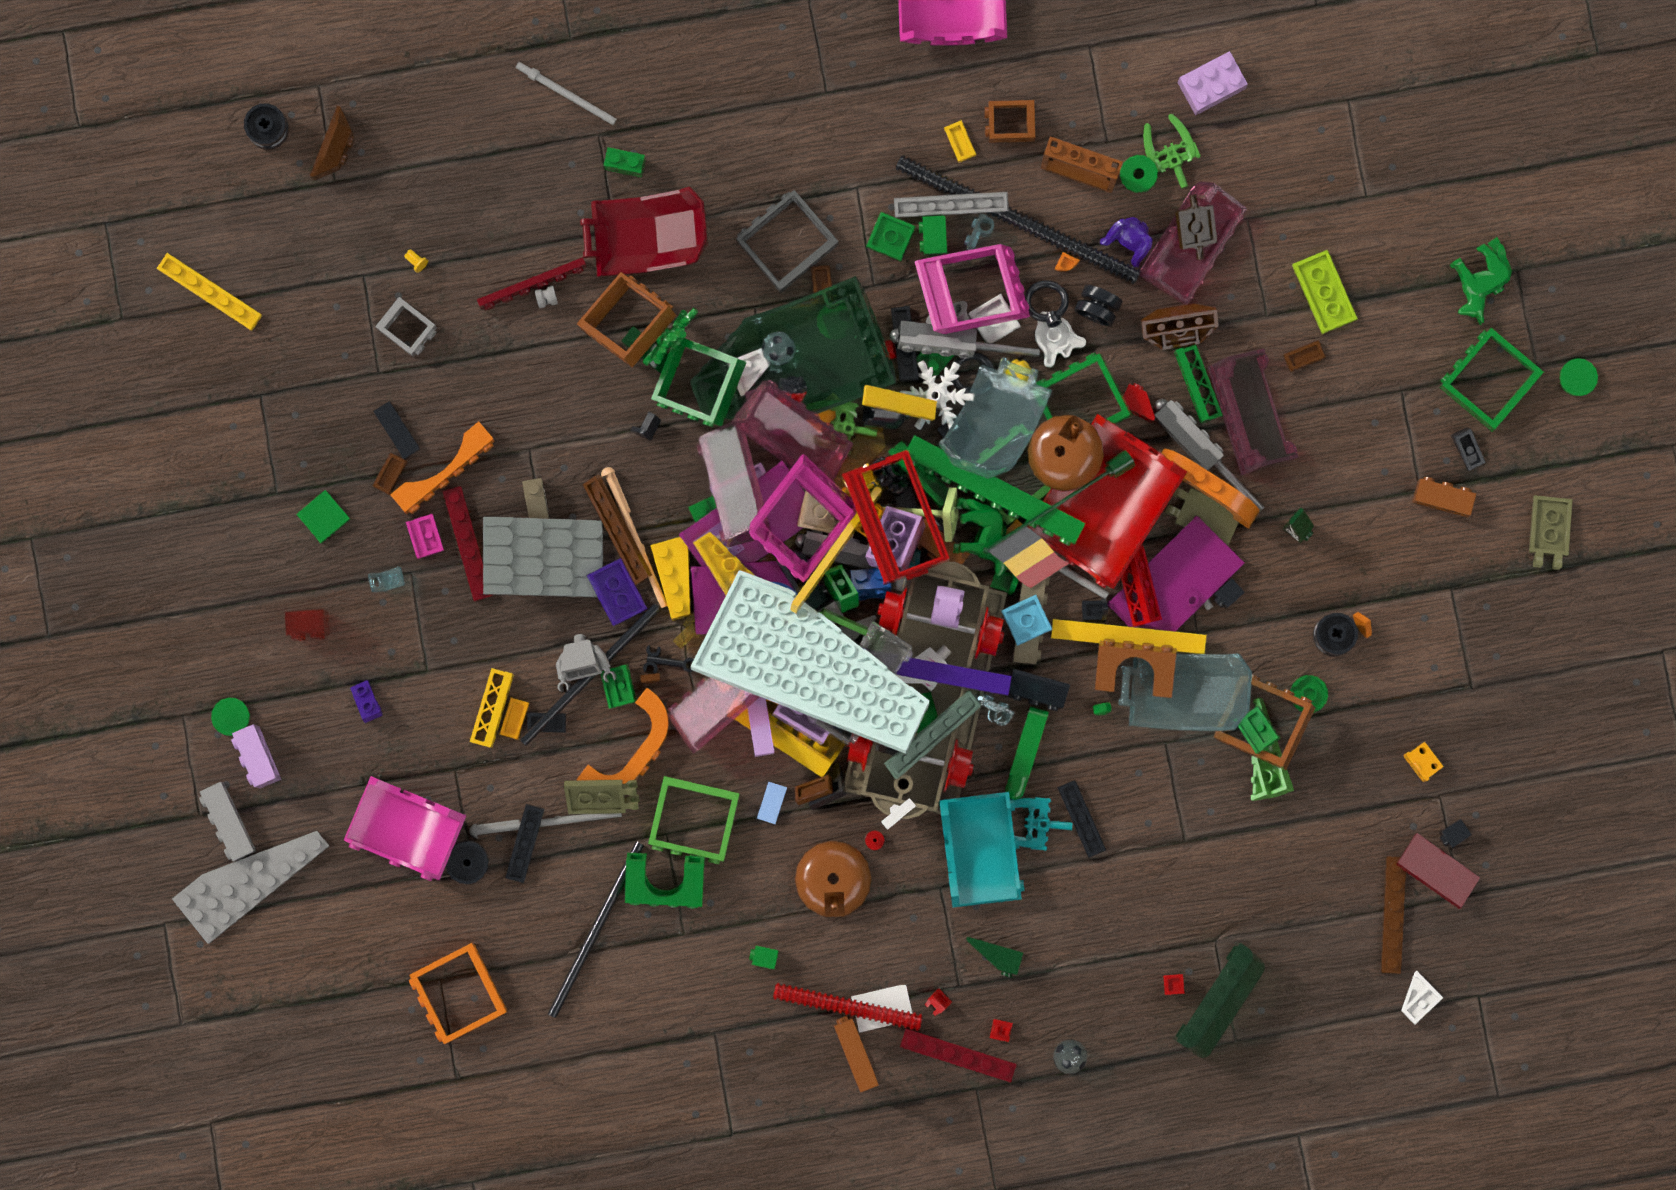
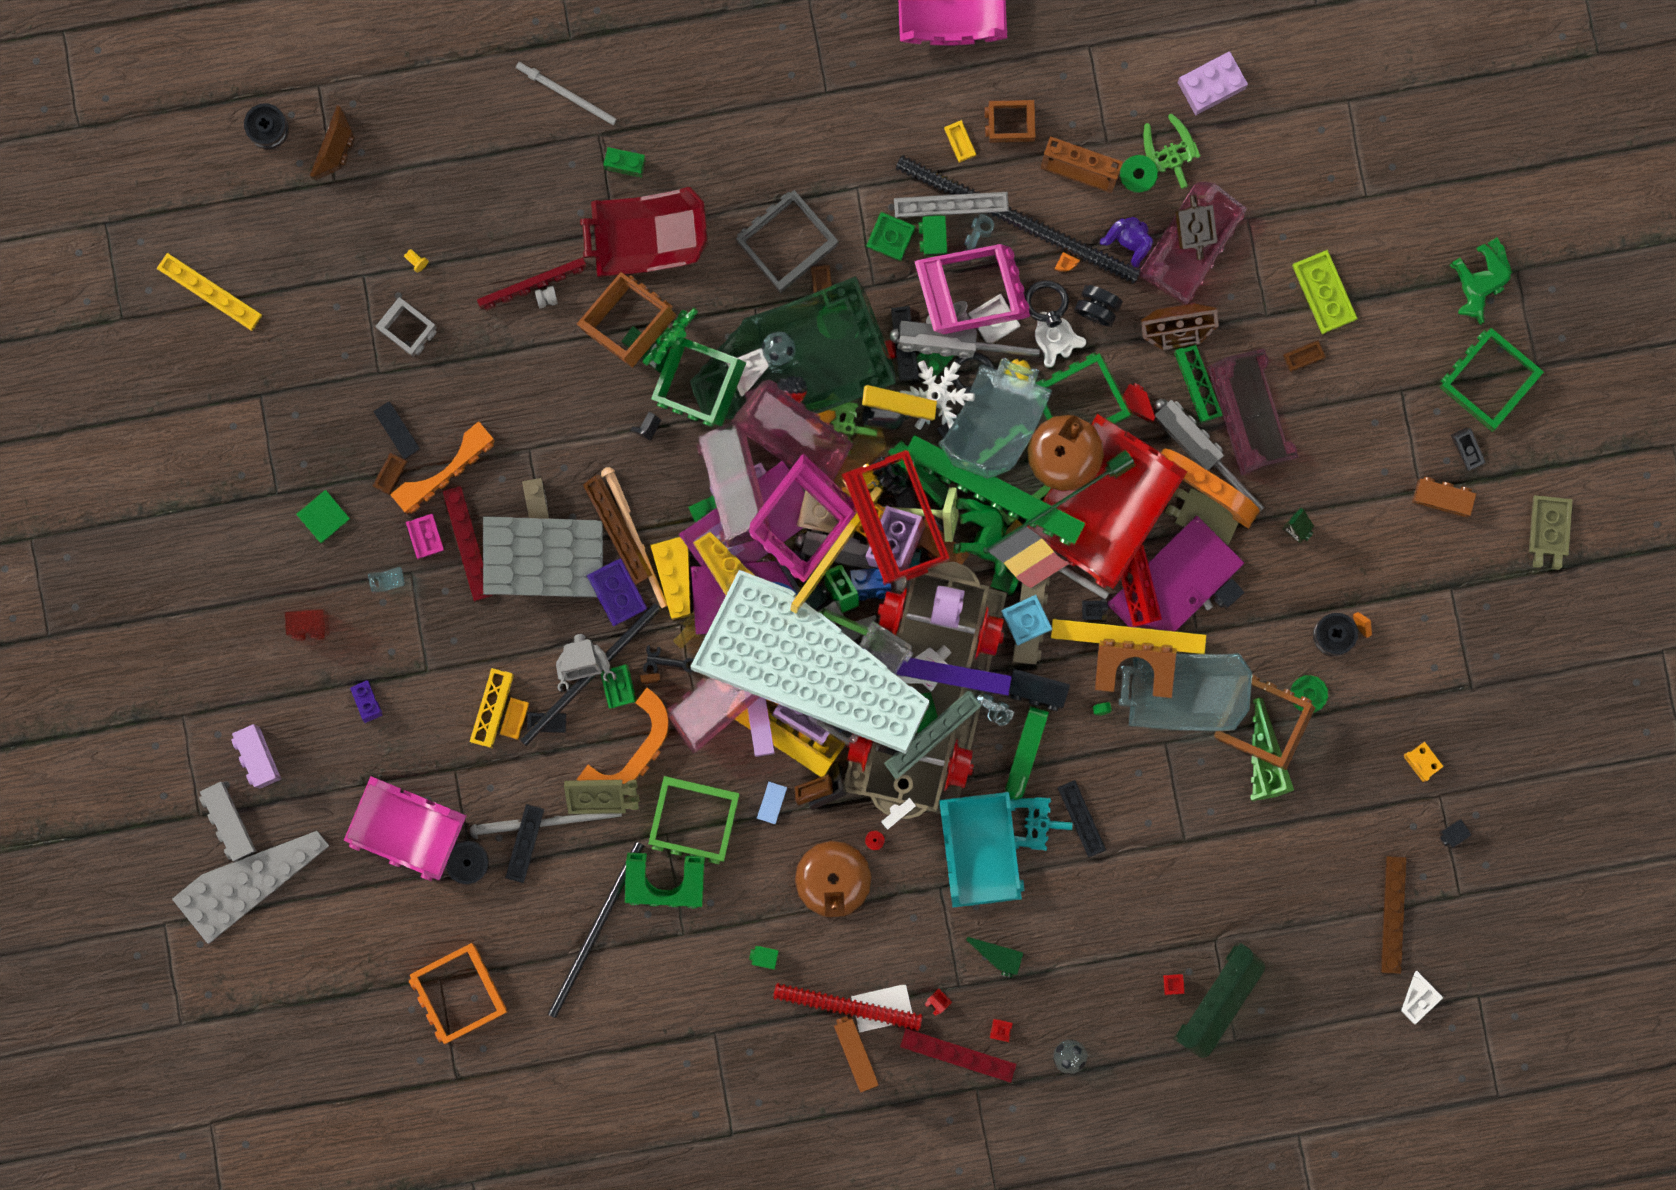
green tile [211,698,250,736] -> none
green plate [1235,706,1280,754] -> none
dark red tile [1396,833,1480,909] -> none
green tile [1559,358,1598,397] -> none

